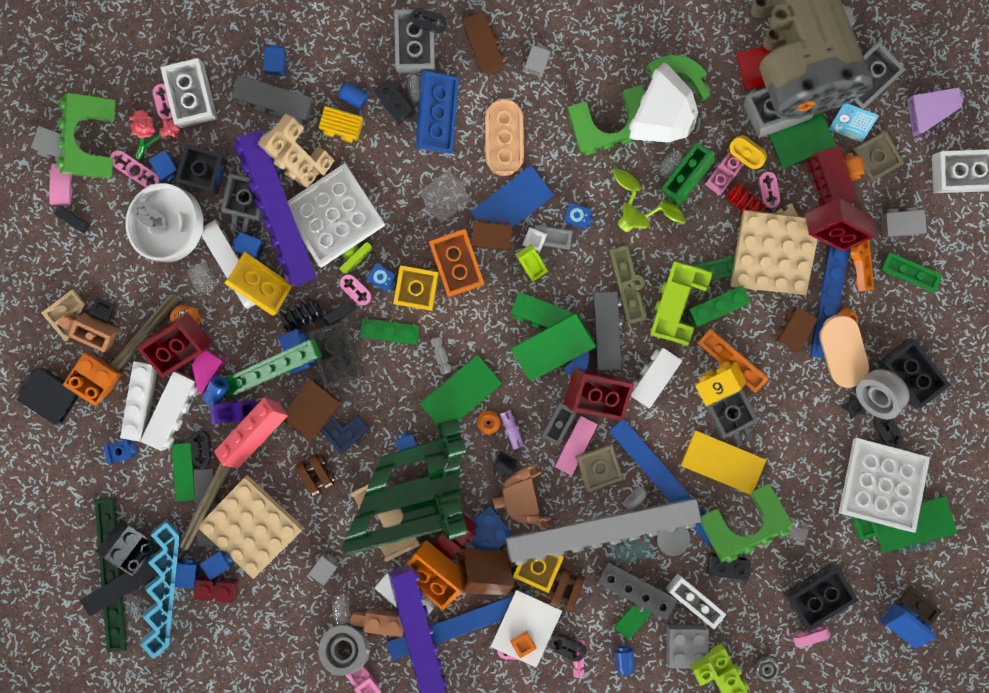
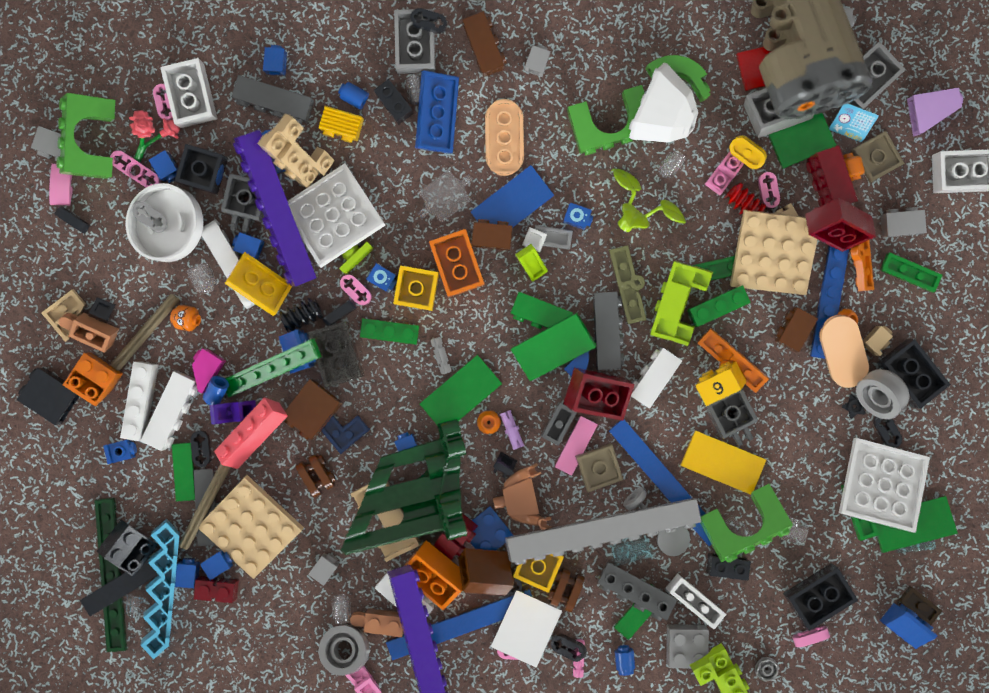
dark red brick [137,312,212,378] -> none
orange tile [510,631,537,658] -> none
green brick [661,143,715,206] -> none
none -> tan brick [863,326,893,356]

